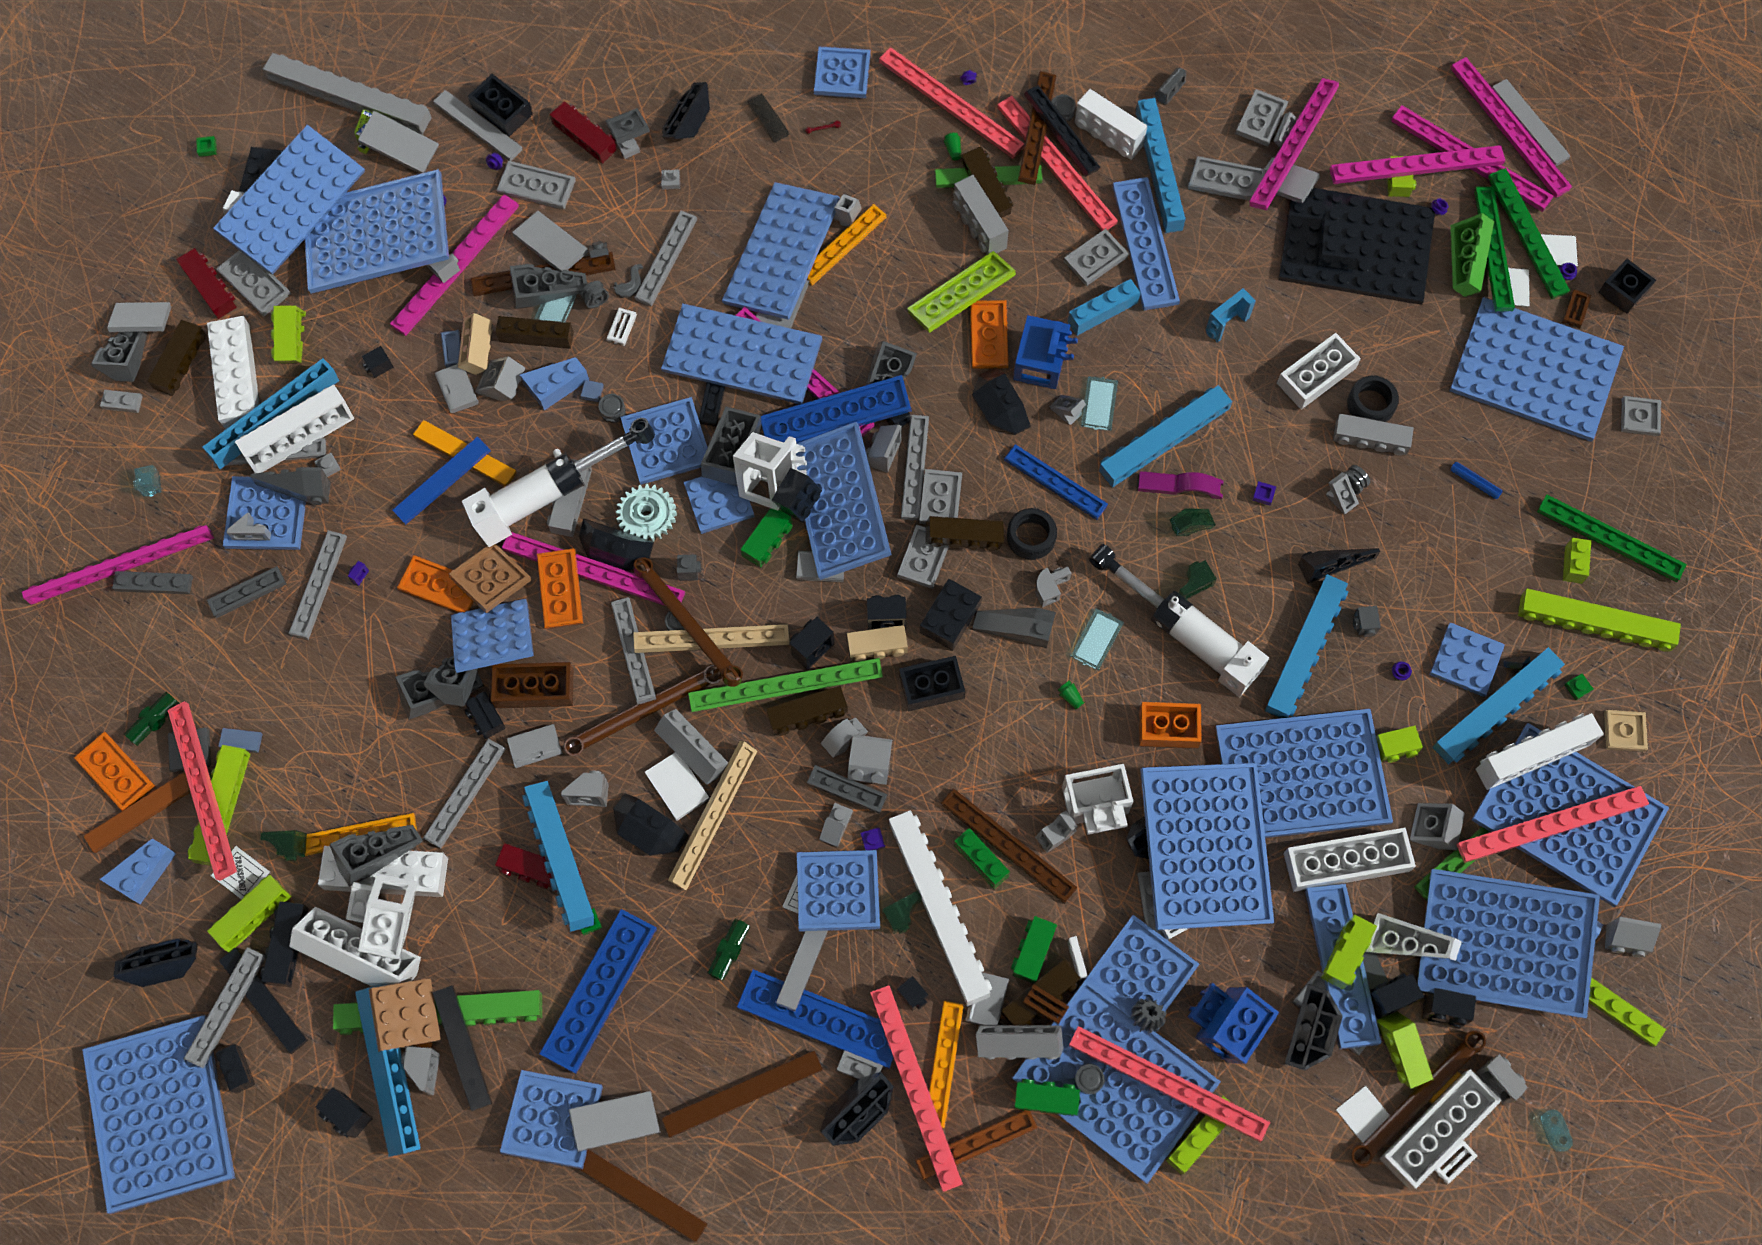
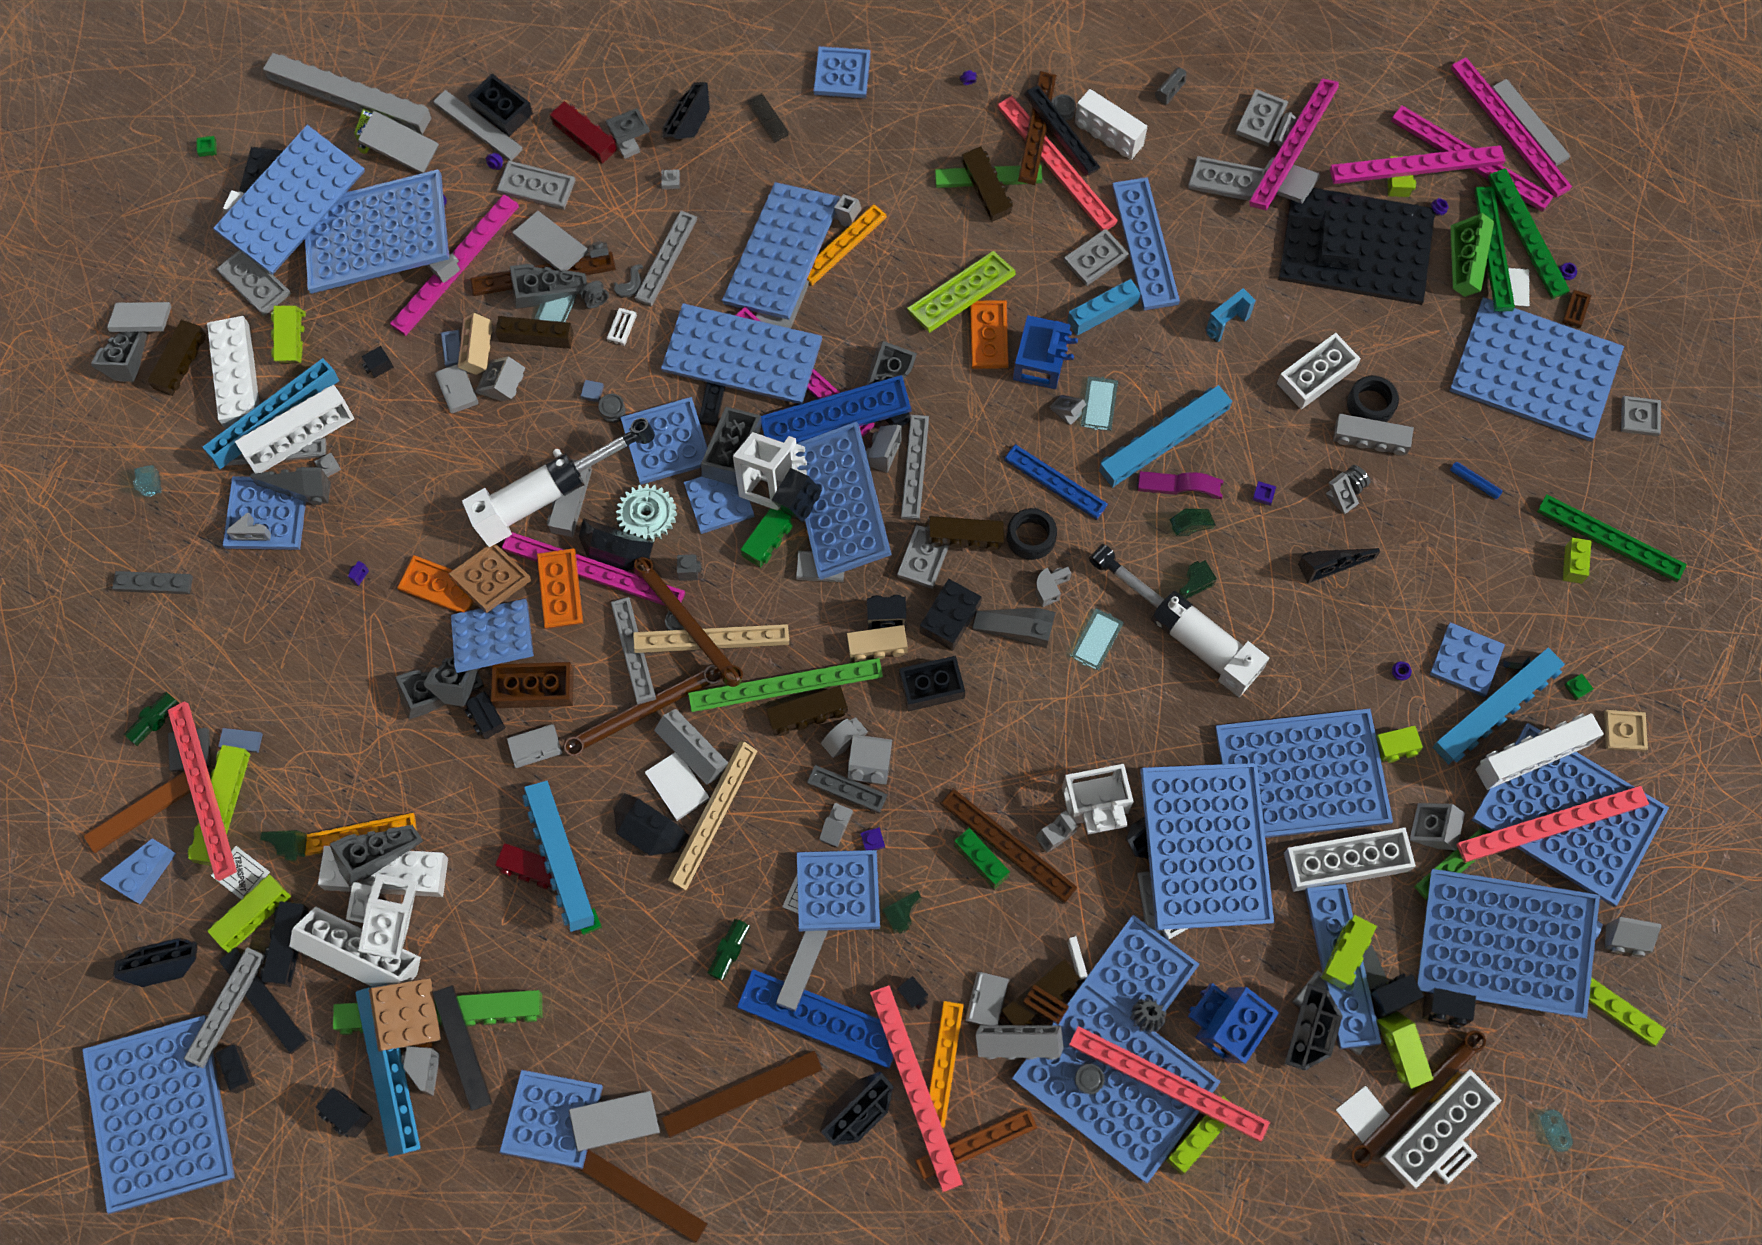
dark pink plate [22,525,214,605] -> none
orange tile [74,731,155,811] -> none
light grey plate [100,390,143,413] -> none
dark red brick [176,248,237,319] -> none
dark grey plate [207,566,287,618] -> none
light grey tile [289,530,347,640] -> none
blue tile [393,436,491,524] -> none
light orange tile [413,420,517,487] -> none
light grey tile [423,738,506,849] -> none
medium blue wedge [520,357,589,410] -> none
blue plate [540,909,657,1074] -> none
light grey slope [561,770,609,807] -> none
black brick [790,617,835,670] -> none
dark red hinge [805,120,841,134] -> none
light grey plate [837,1050,883,1079] -> none
coral plate [879,47,1025,159] -> none
white brick [889,810,992,1006] -> none
light grey plate [919,469,962,524] -> none
green cone [944,132,962,161] -> none
light grey brick [952,175,1009,255] -> none
black wedge [972,367,1031,435] -> none
green brick [1010,916,1057,984] -> none
green brick [1015,1079,1080,1117] -> none
green cone [1058,680,1085,710] -> none
dark azure brick [1136,98,1186,233] -> none
orange brick [1139,702,1201,748] -> none
dark azure brick [1264,574,1349,718] -> none
dark grey brick [1353,606,1381,637] -> none
white wedge [1365,913,1462,961] -> none
light grey slope [1476,1054,1528,1105] -> none
lime brick [1518,589,1681,652] -> none
white sticker [1541,234,1578,266] -> none
black brick [1598,259,1656,314] -> none

